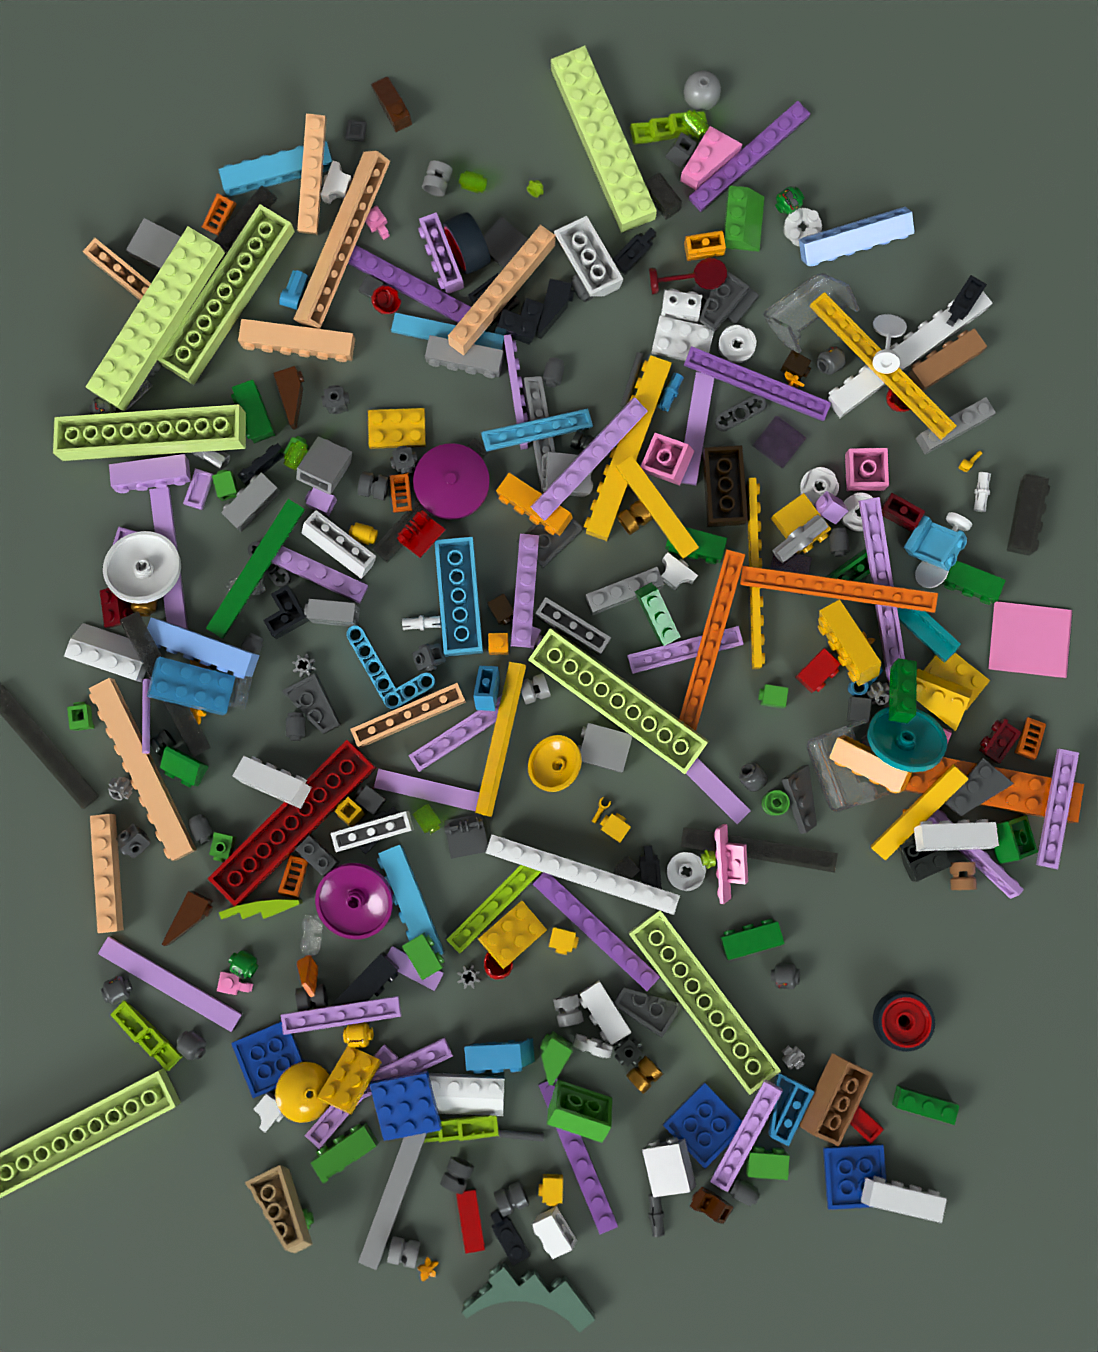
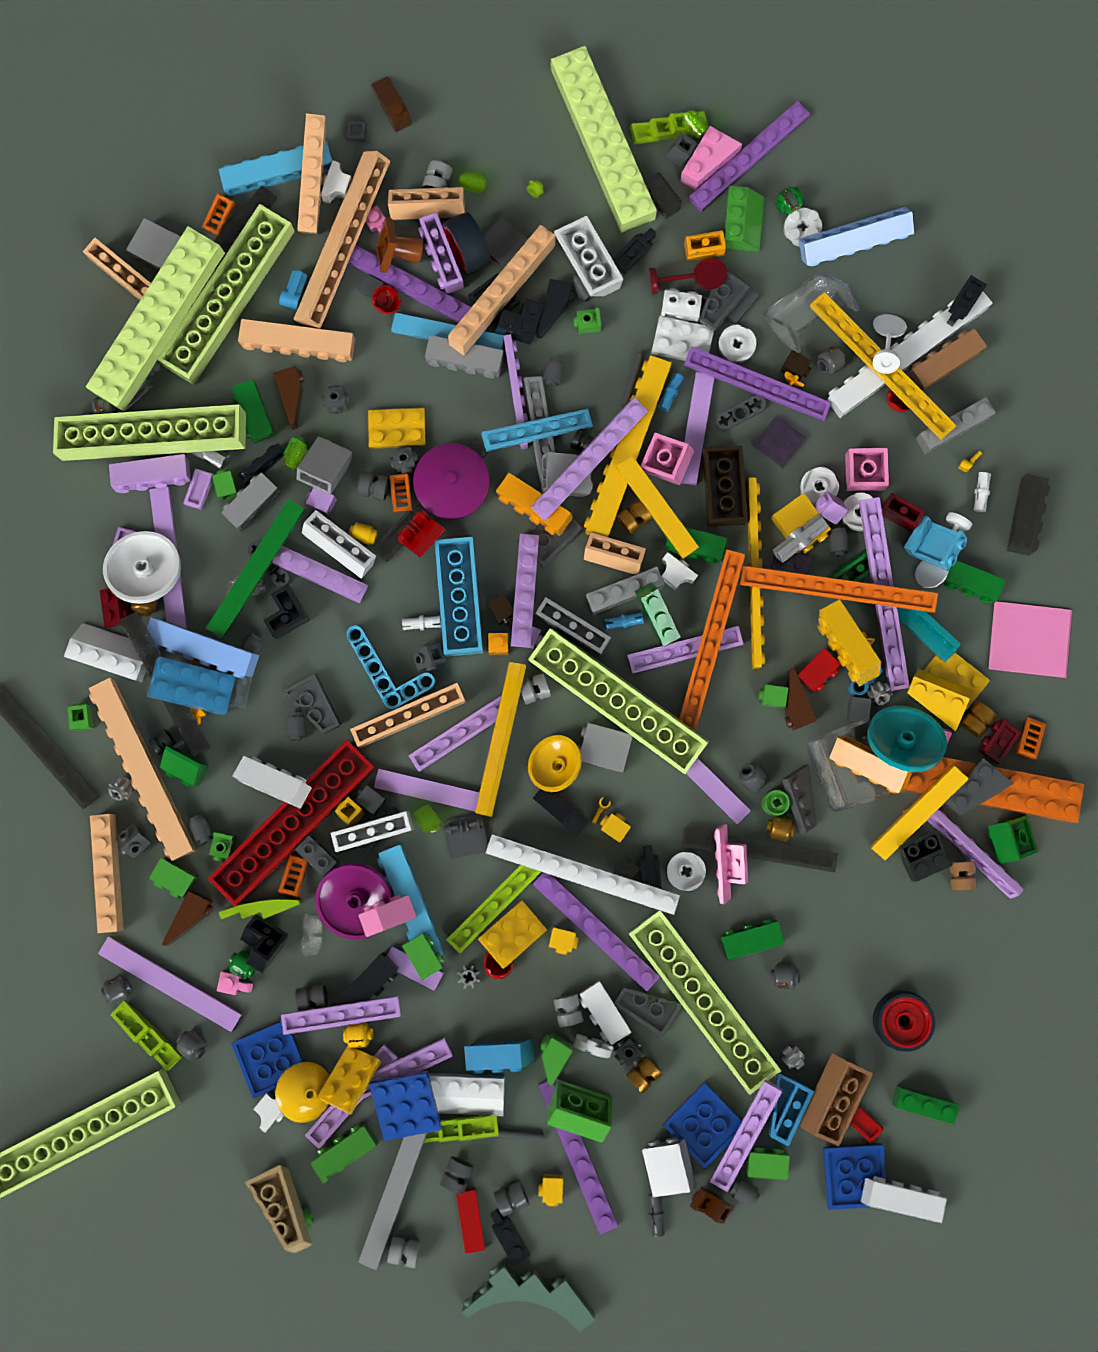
lavender bar [142,679,150,754] -> none
light grey gear [292,654,316,678] -> none
orange slope [297,955,318,997] -> none
light grey brick [304,599,360,627] -> none
light orange plant [417,1257,439,1281] -> none
dark azure brick [474,666,500,711] -> none
white brick [532,1206,577,1259] -> none
light grey cylinder [684,70,721,110] -> none
lime plate [701,849,716,869] -> none
green brick [889,658,917,724] -> none
white brick [914,819,999,851] -> none
lavender plate [1036,749,1079,869] -> none
none -> bright green brick [149,858,199,899]
none -> black brick [240,914,288,974]
none -> bright pink brick [358,894,417,937]
none -> dark orange plant [376,217,423,273]
none -> light nougat brick [388,187,465,220]
none -> black slope [533,789,589,836]
none -> bright green brick [573,308,601,334]
none -> light nougat brick [584,533,646,575]
none -> dark azure pin [604,612,644,631]
none -> pearl gold head [766,815,796,842]
none -> reddish brown slope [784,668,817,731]
none -> pearl gold wheel [960,701,997,738]

